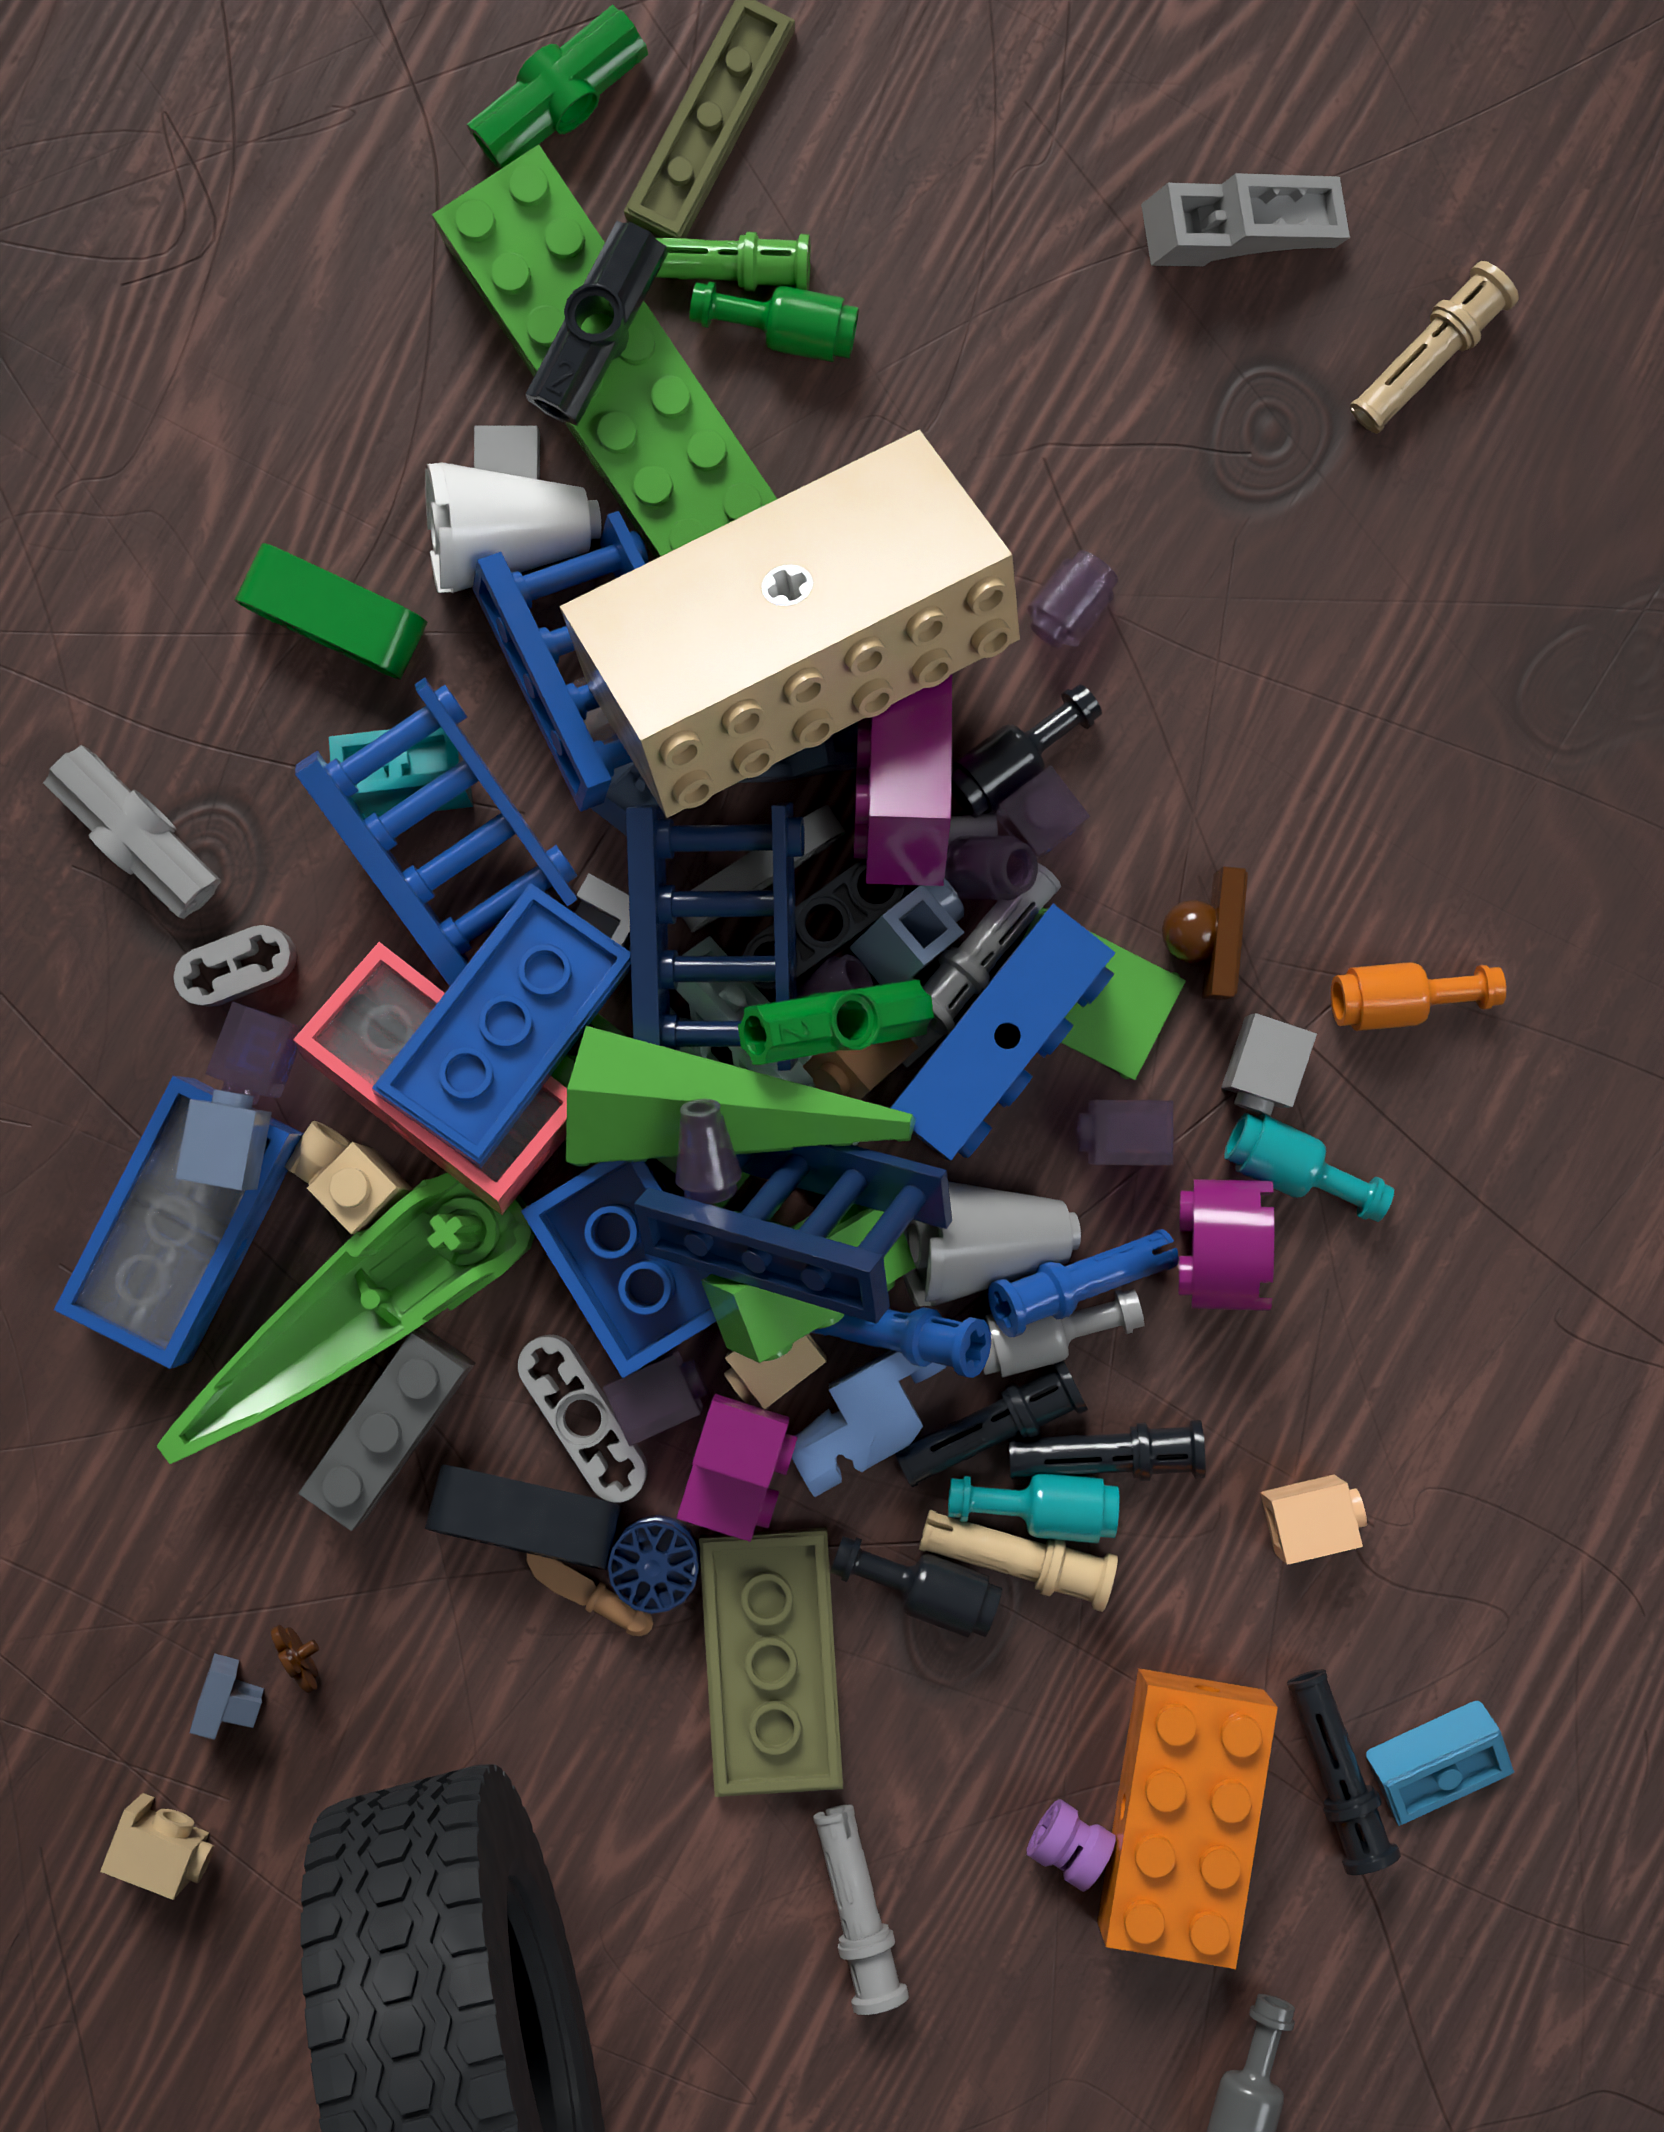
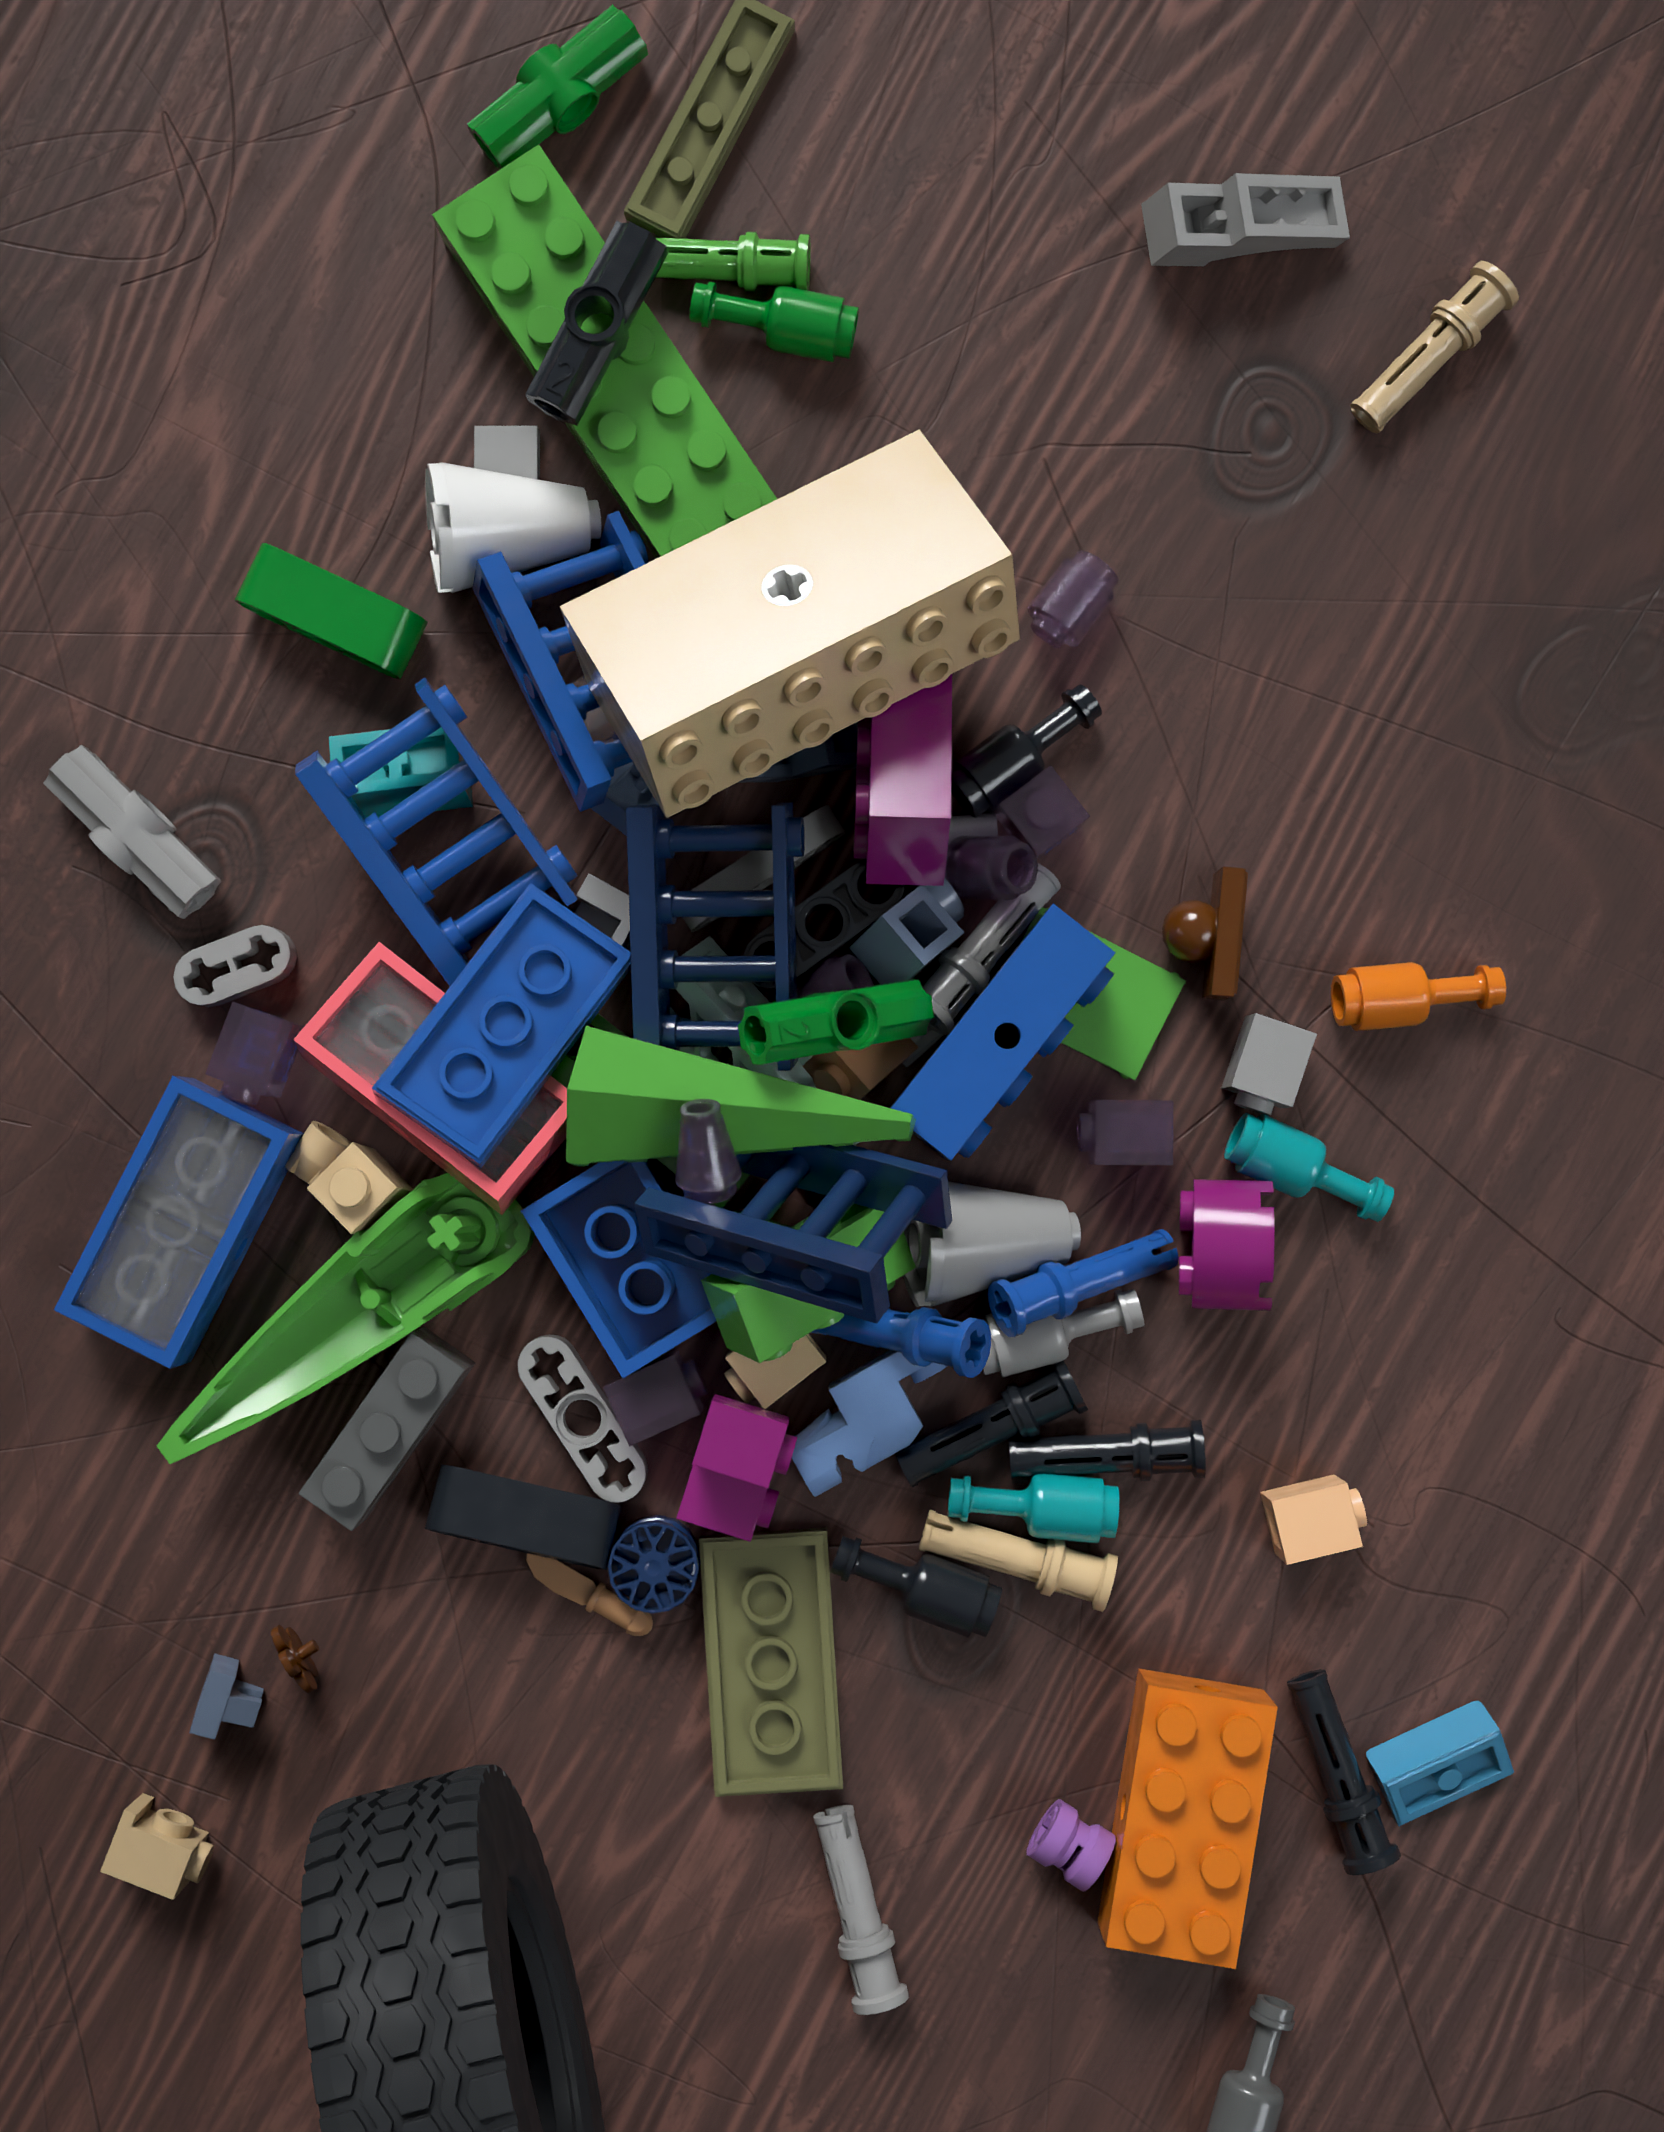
sand blue brick [175,1089,272,1191] -> none

